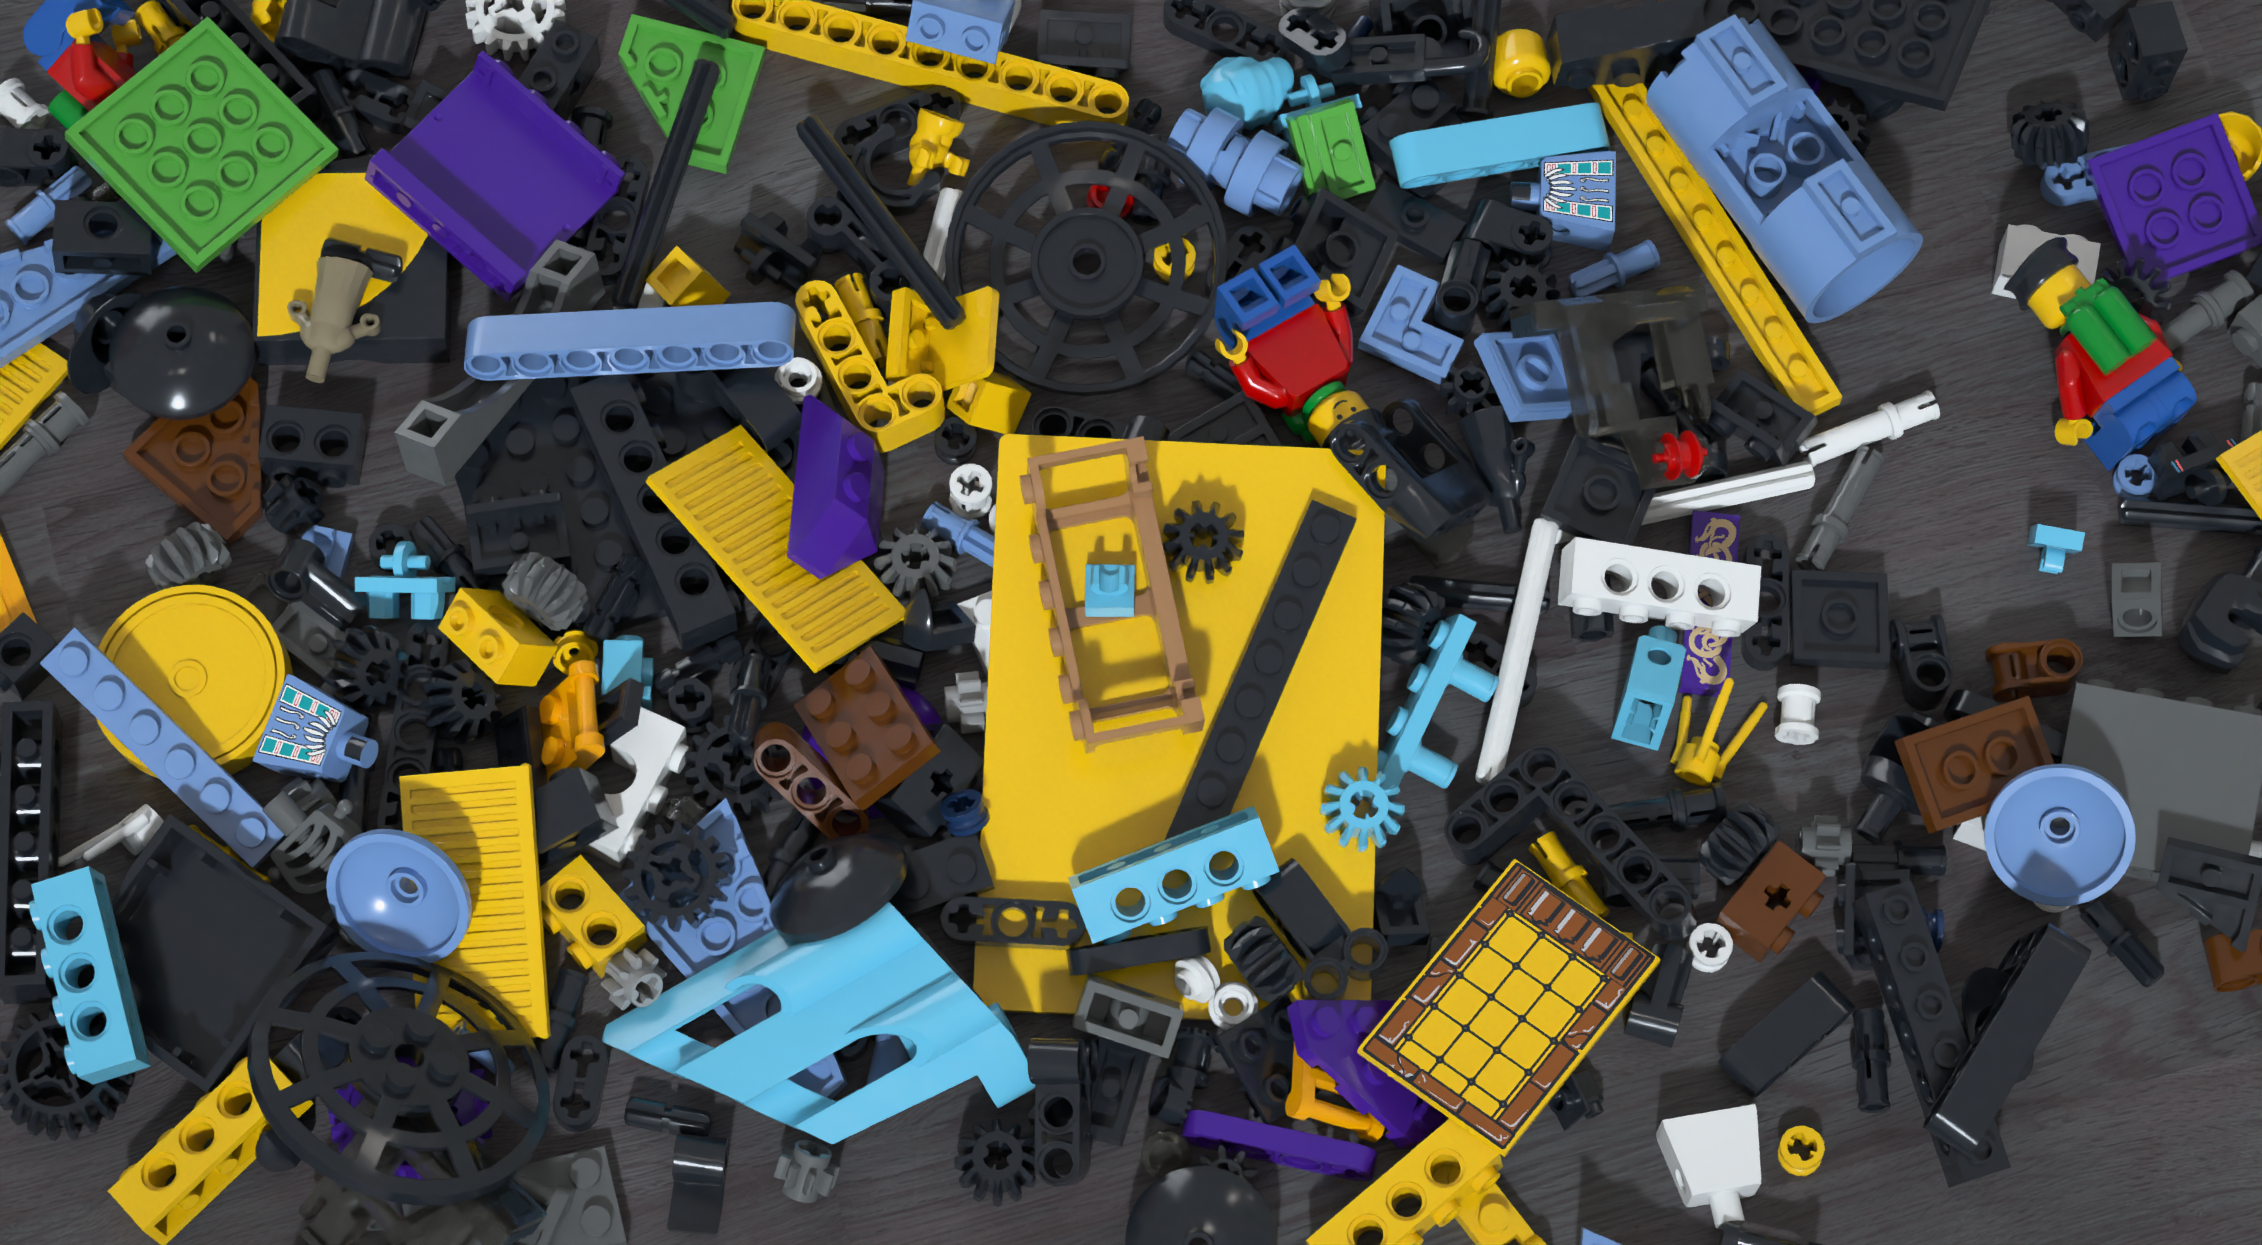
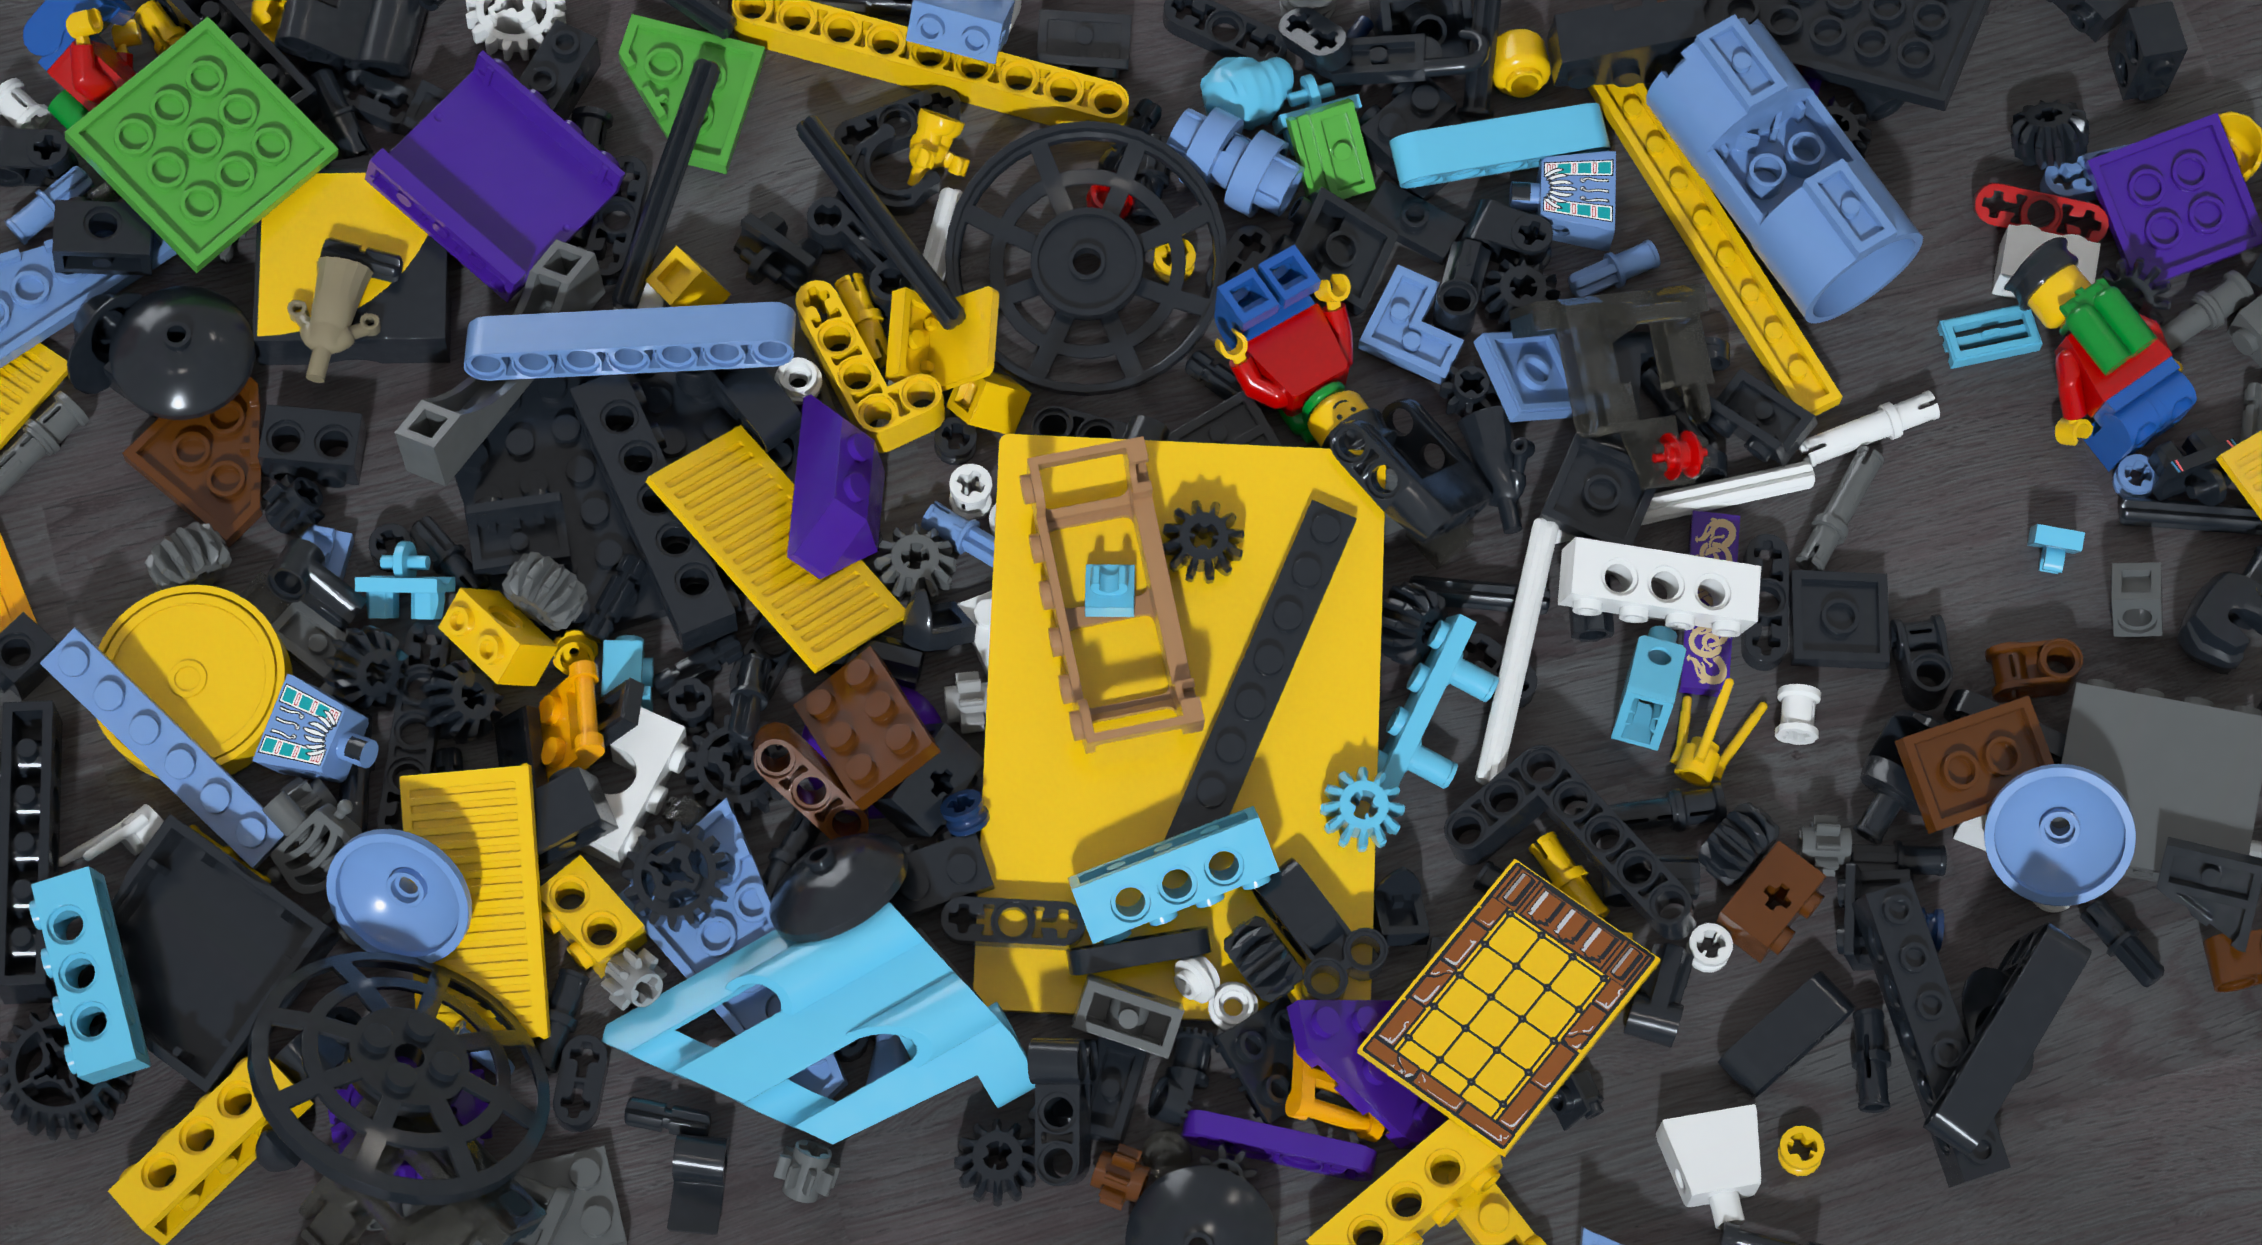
none -> reddish brown gear [1090,1143,1151,1211]
none -> medium azure tile [1937,305,2043,369]
none -> red beam [1973,182,2109,243]

